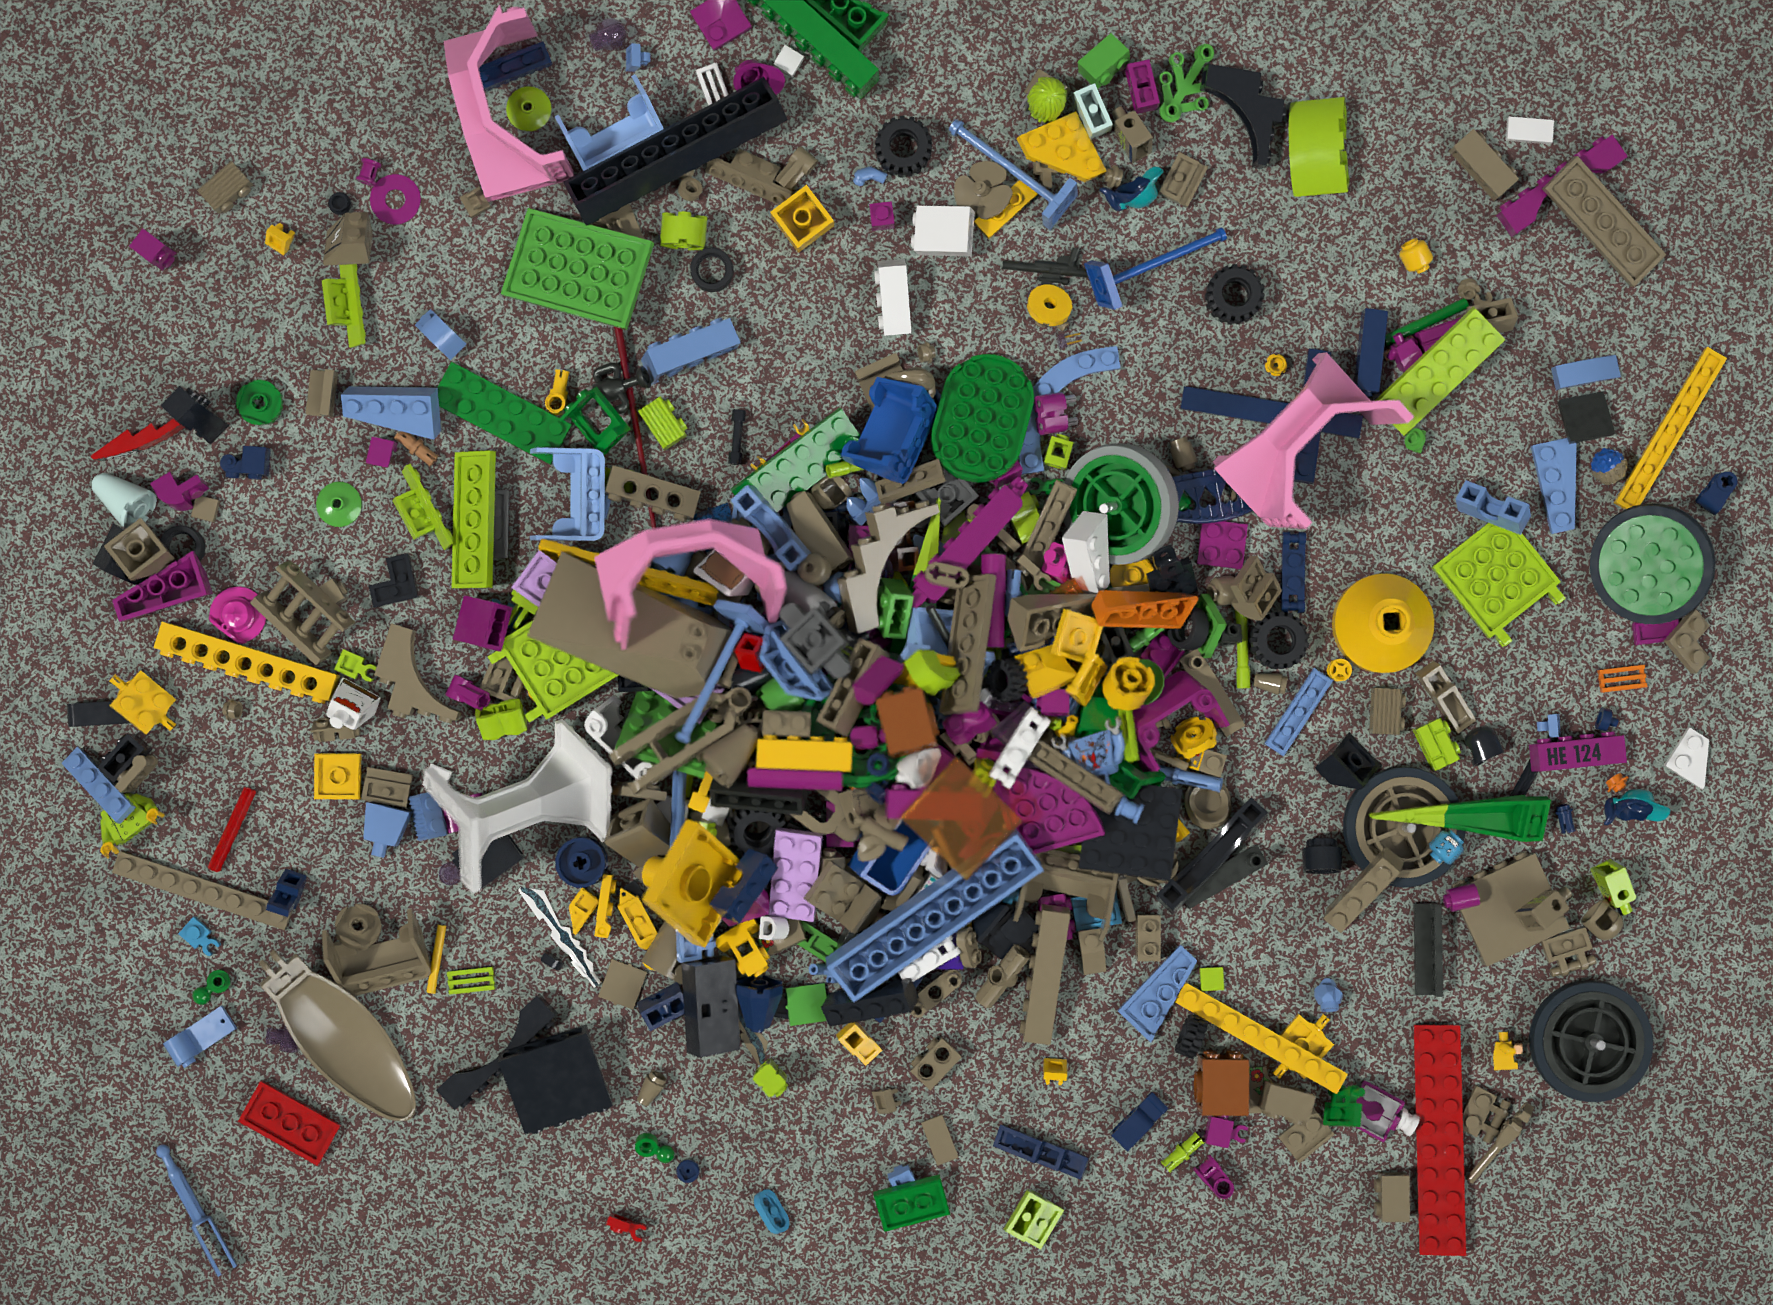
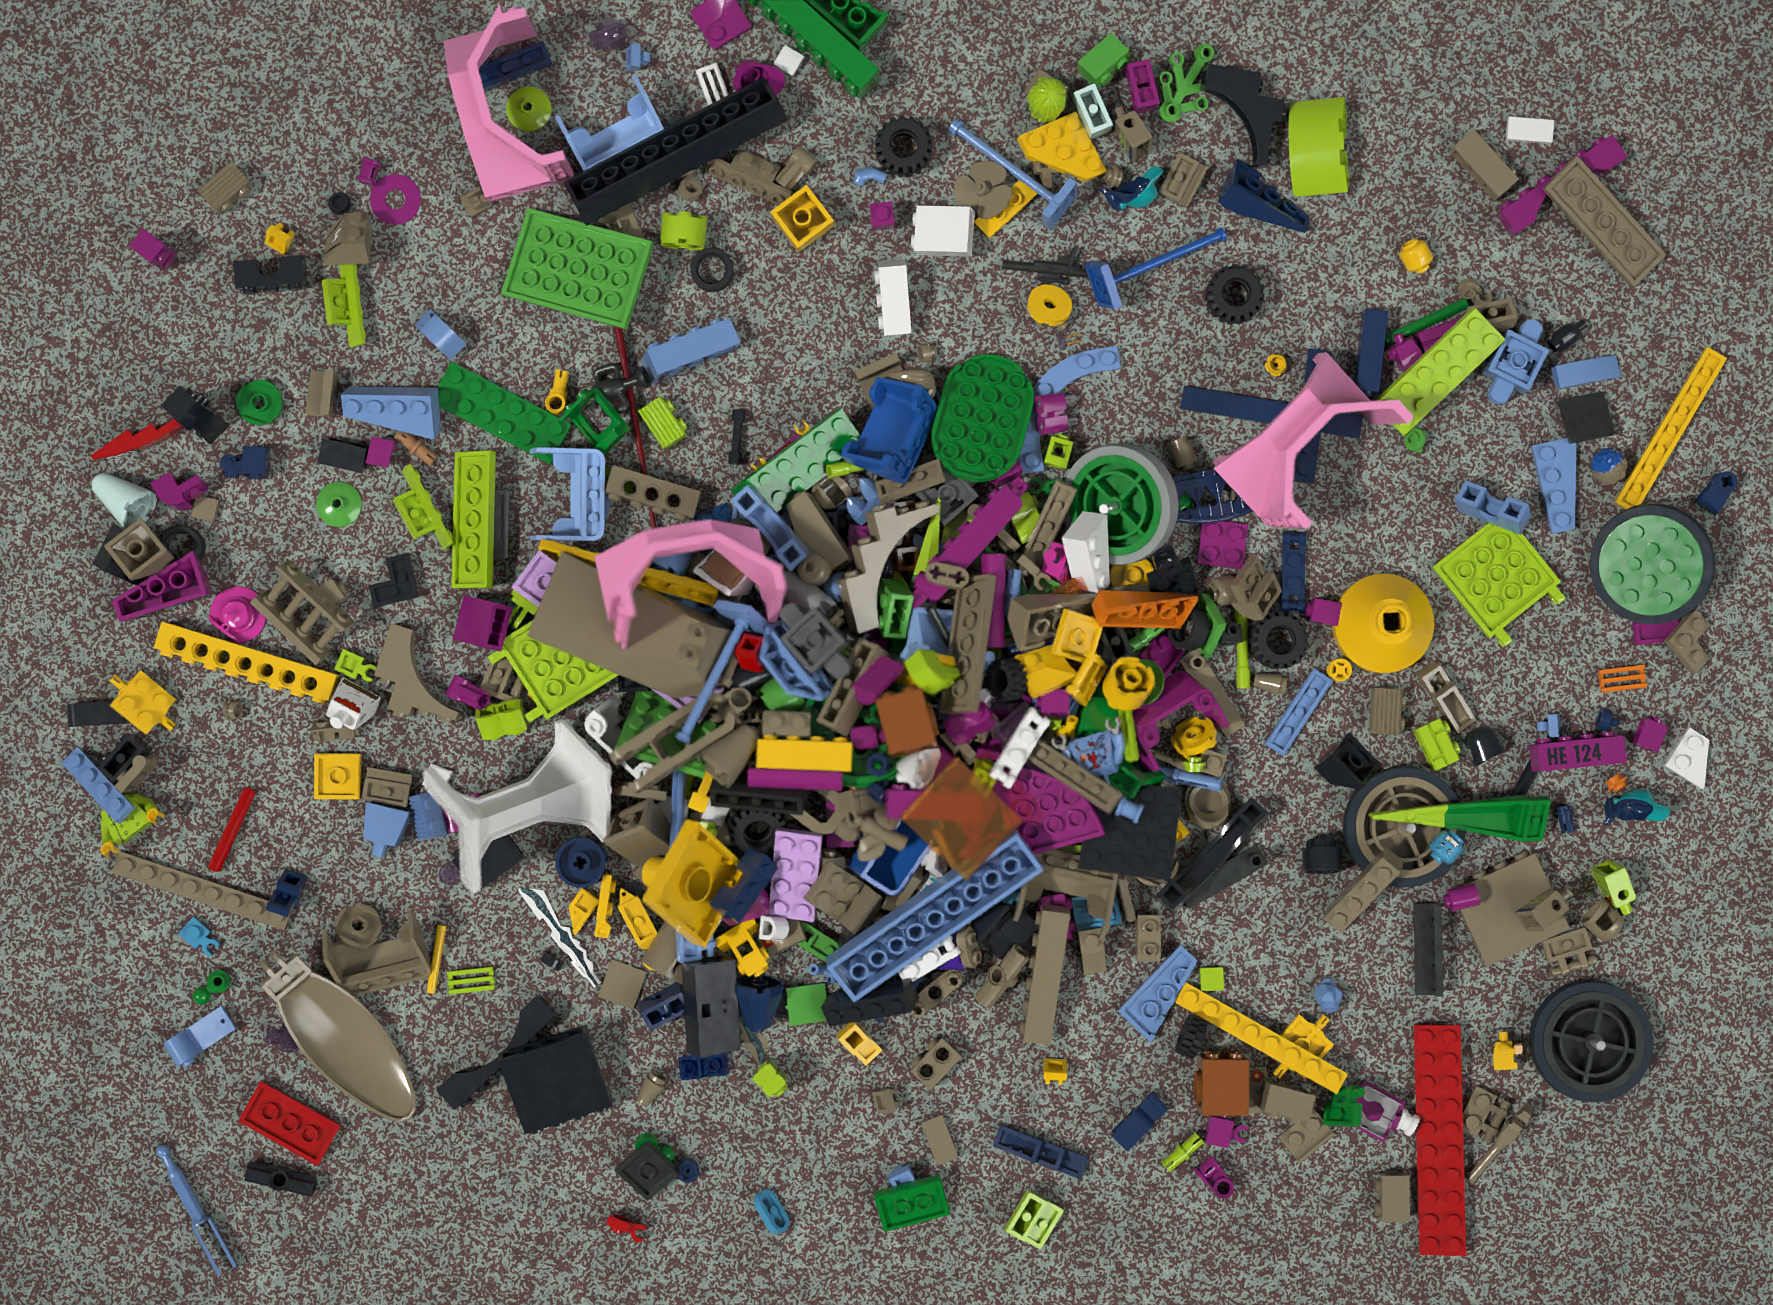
none -> black arch [233,255,308,295]
none -> black piece [244,1161,318,1197]
none -> black hinge [317,437,369,473]
none -> pearl dark grey plate [615,1140,680,1201]
none -> clear blue slope [678,1052,729,1080]
none -> lime plate [1183,756,1206,772]
none -> dark blue wedge [1218,159,1310,233]
none -> magenta brick [1304,598,1342,626]
none -> medium blue brick [1482,320,1549,405]
none -> black plant [1548,320,1587,352]
none -> magenta brick [1631,716,1668,752]

